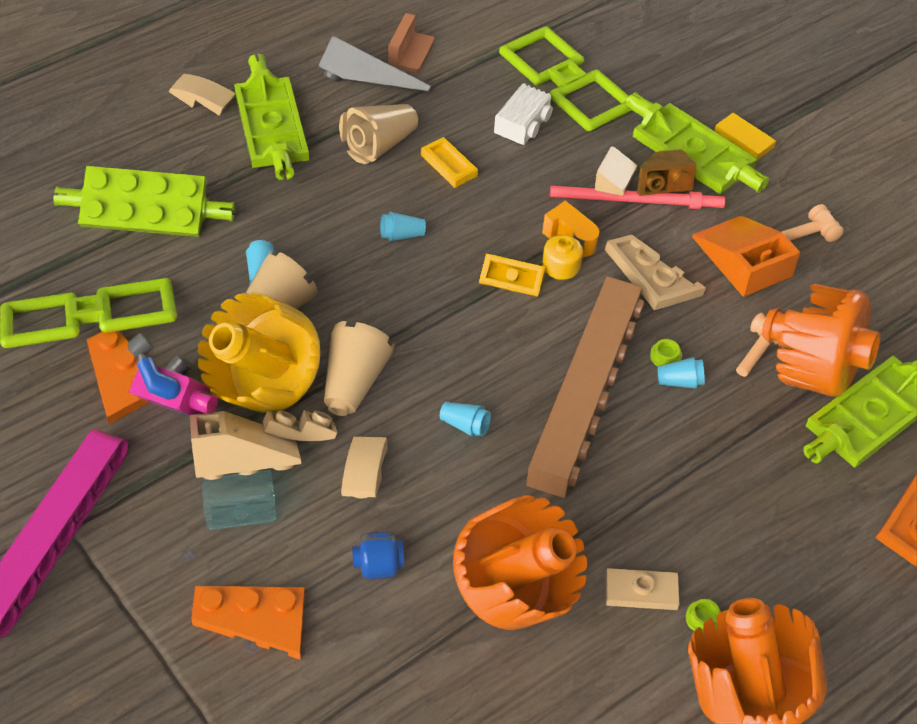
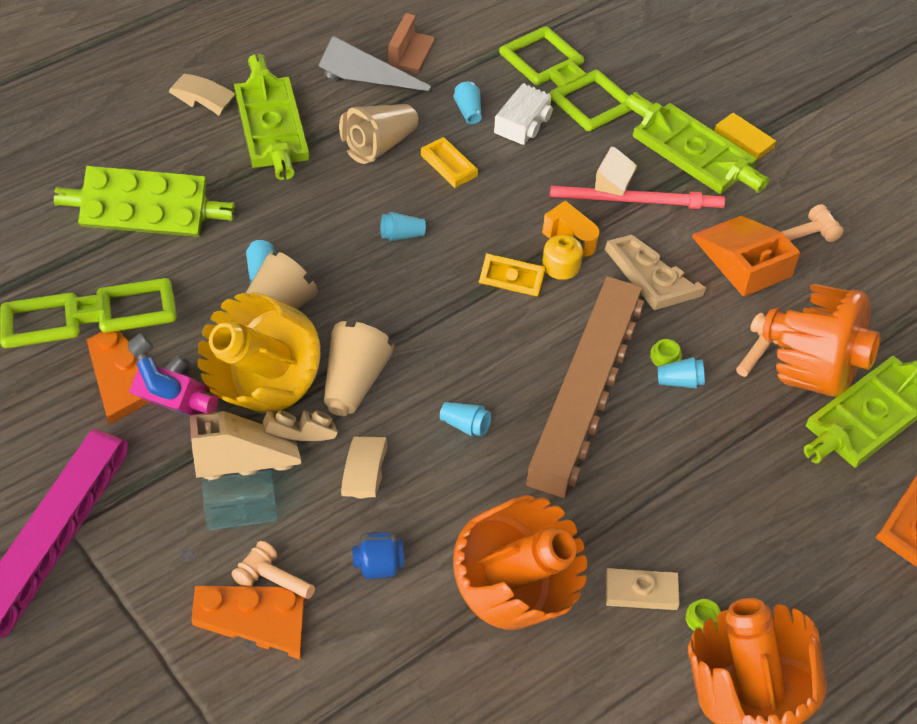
pearl gold slope [637,149,696,196] -> none
none -> light nougat piece [232,541,315,599]
none -> medium azure cone [453,81,482,124]

